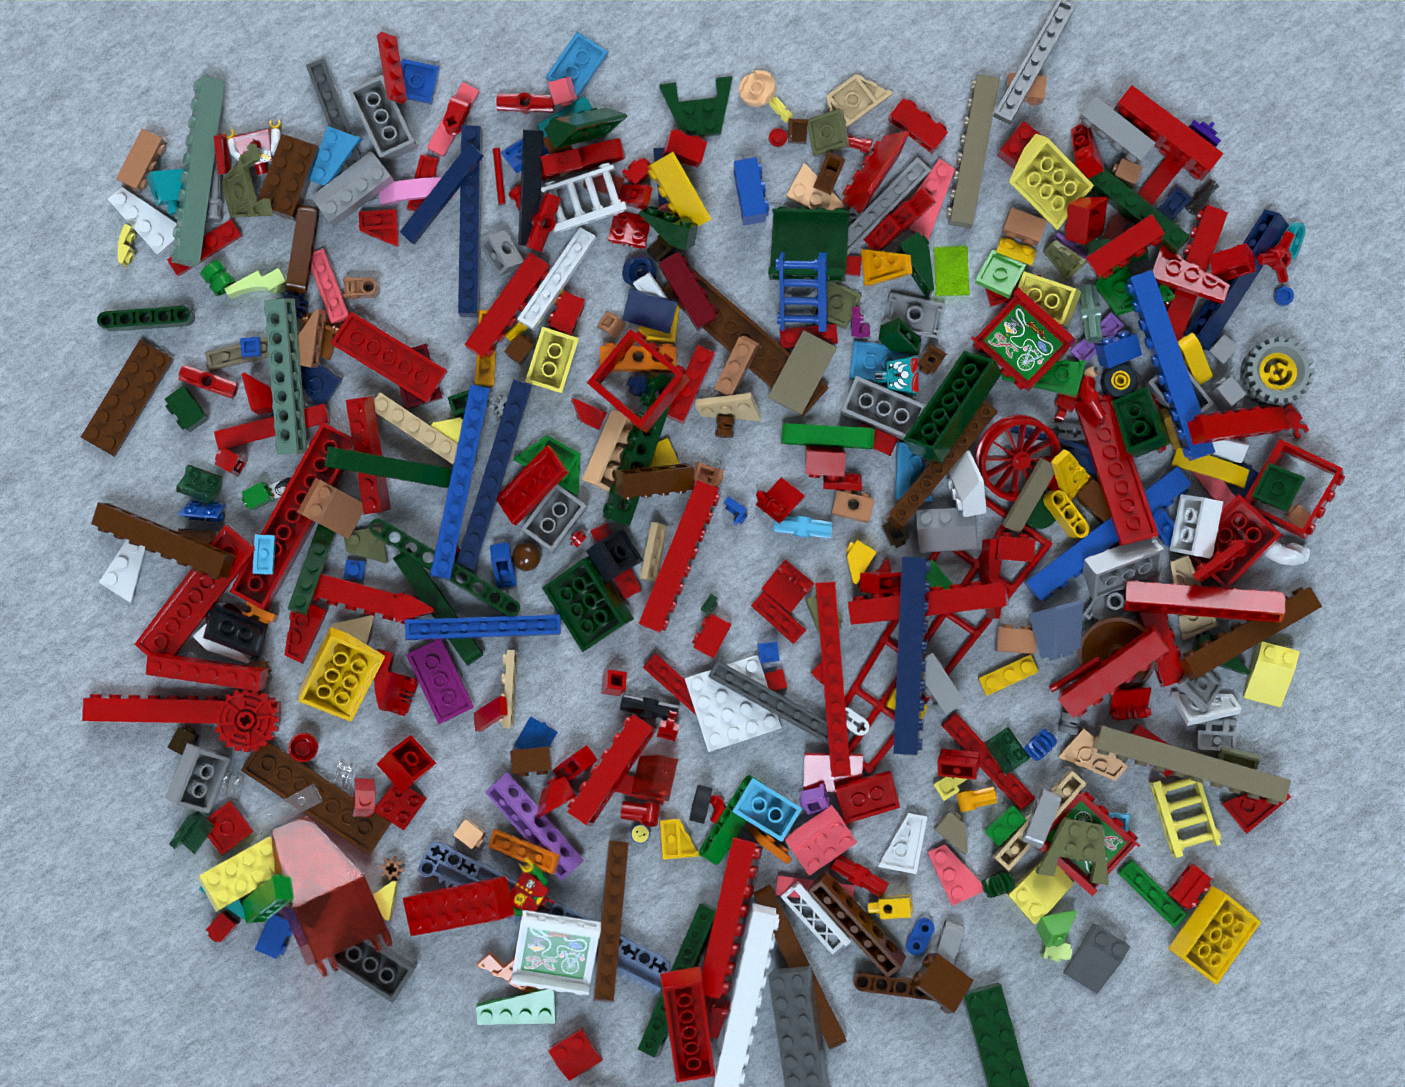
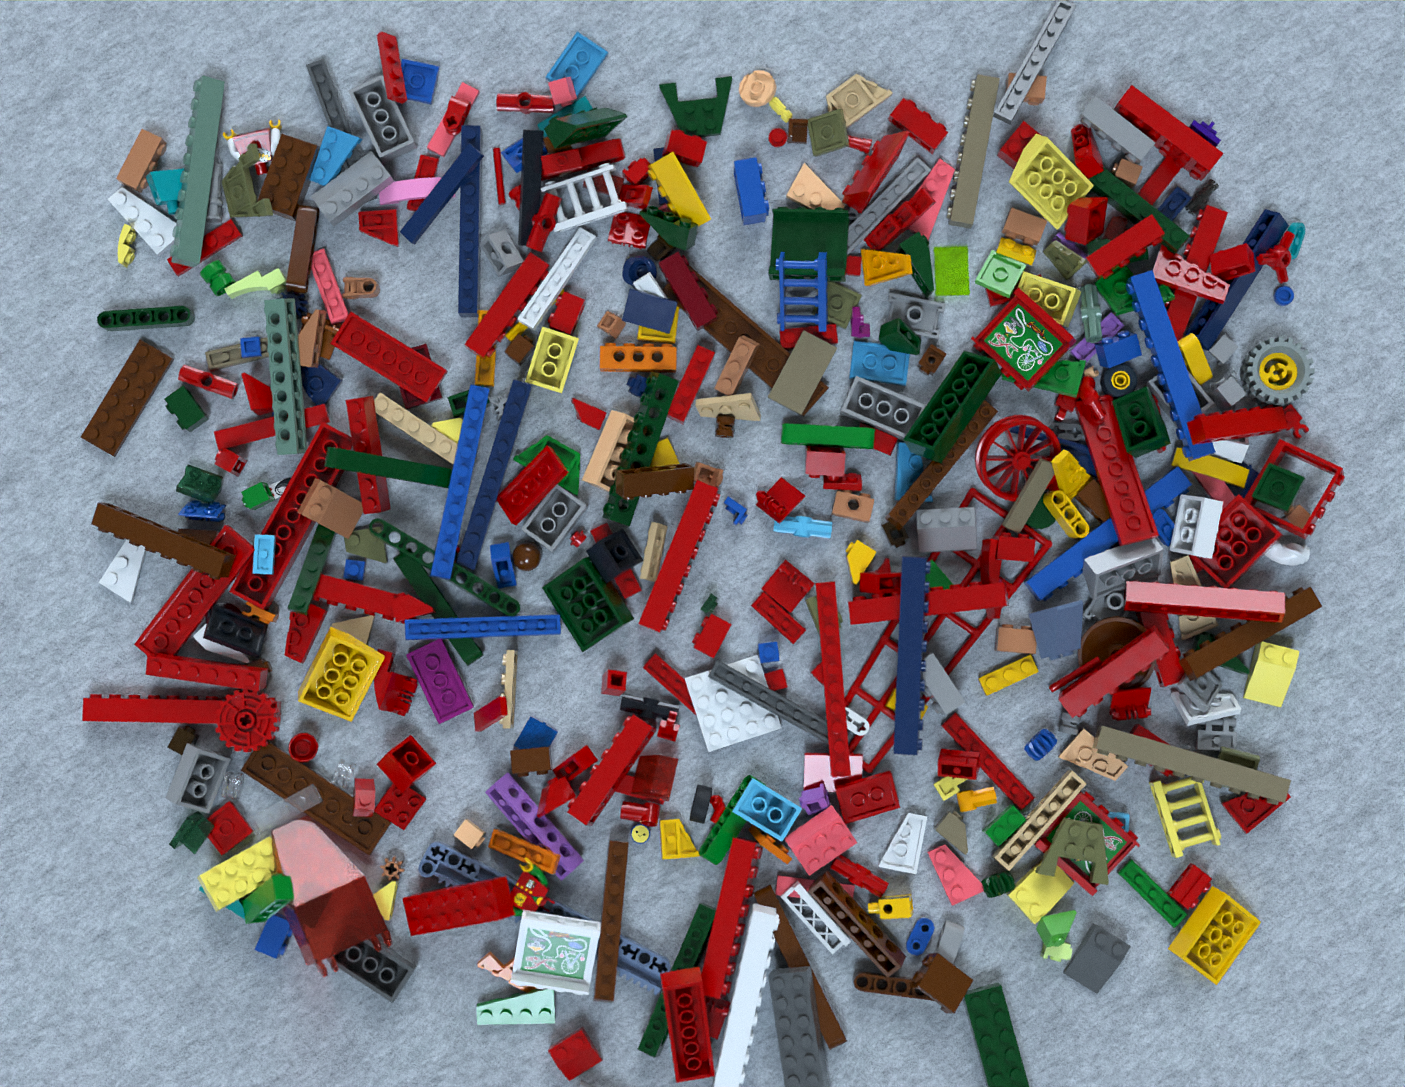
red brick [206,910,239,943] -> none
red tile [213,133,231,174] -> none
red window [587,329,690,433] -> none
reddish brown slope [813,152,846,195] -> none
torso [874,356,919,395] -> none
white slope [947,450,987,517] -> none
clear green bracket [984,727,1030,775] -> none
light grey beam [1022,788,1062,849] -> none
pearl gold tile [1160,407,1181,450] -> none
red plate [1192,539,1250,582] -> none

